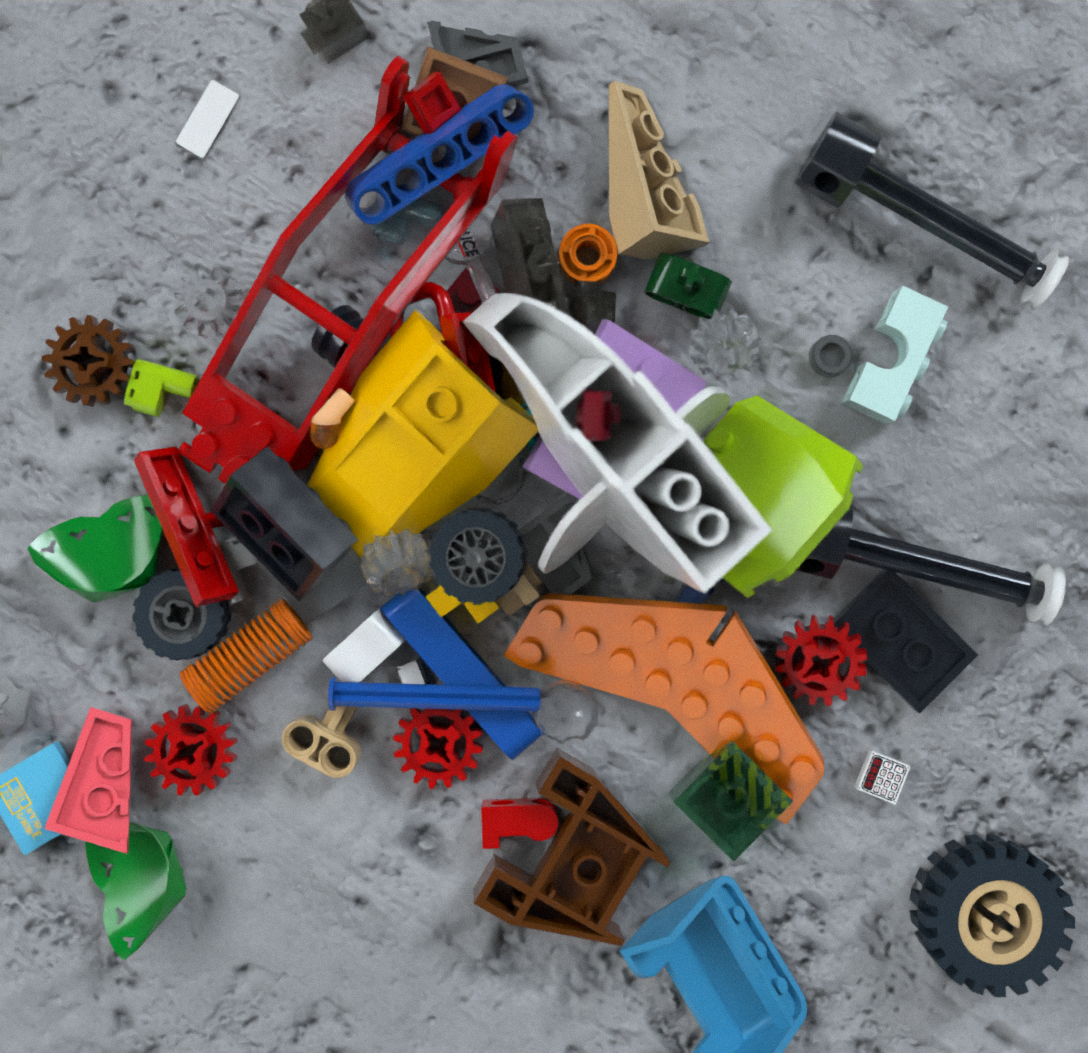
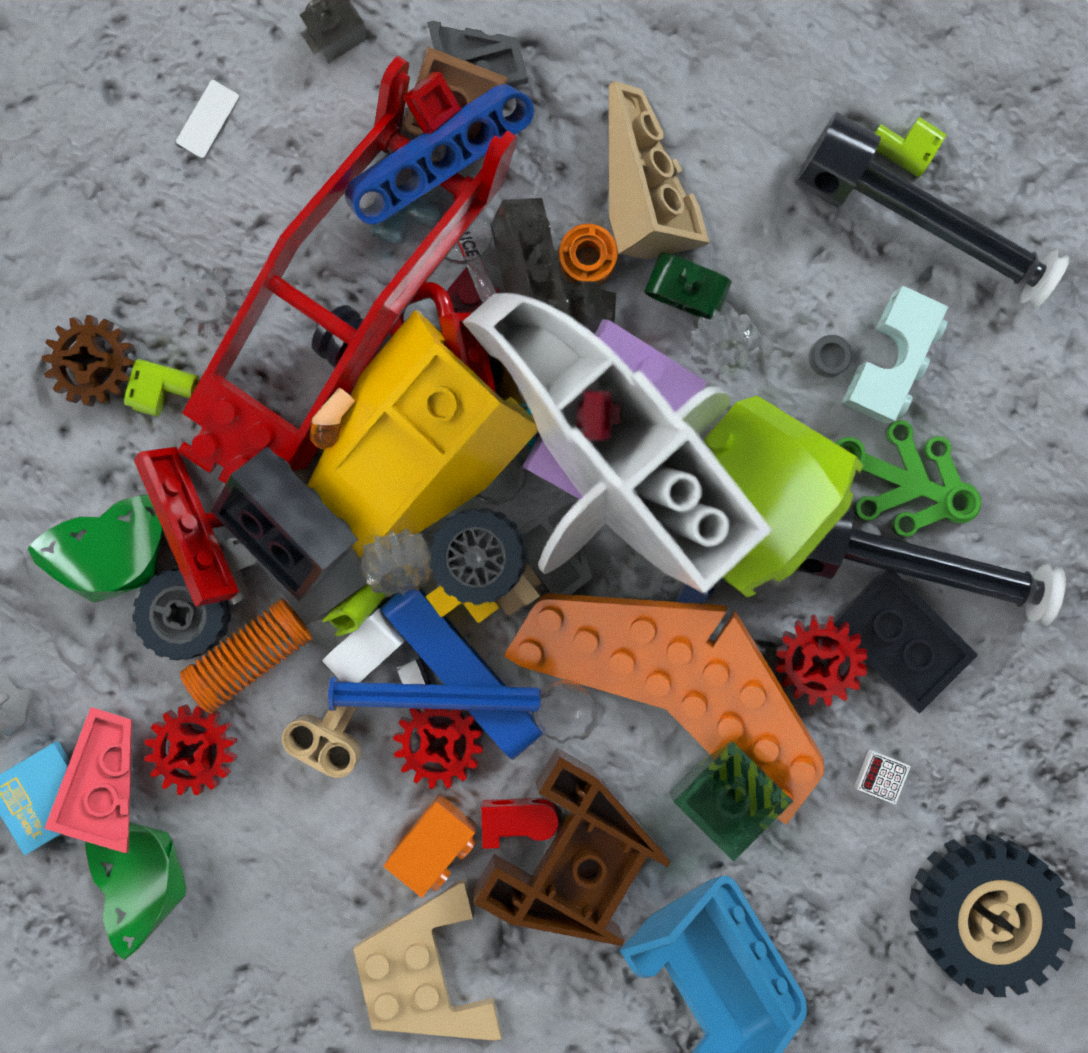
none -> lime piece [323,572,393,636]
none -> tan wing [353,879,502,1041]
none -> orange brick [383,793,477,898]
none -> bright green plant [835,420,981,537]
none -> lime piece [874,117,947,178]

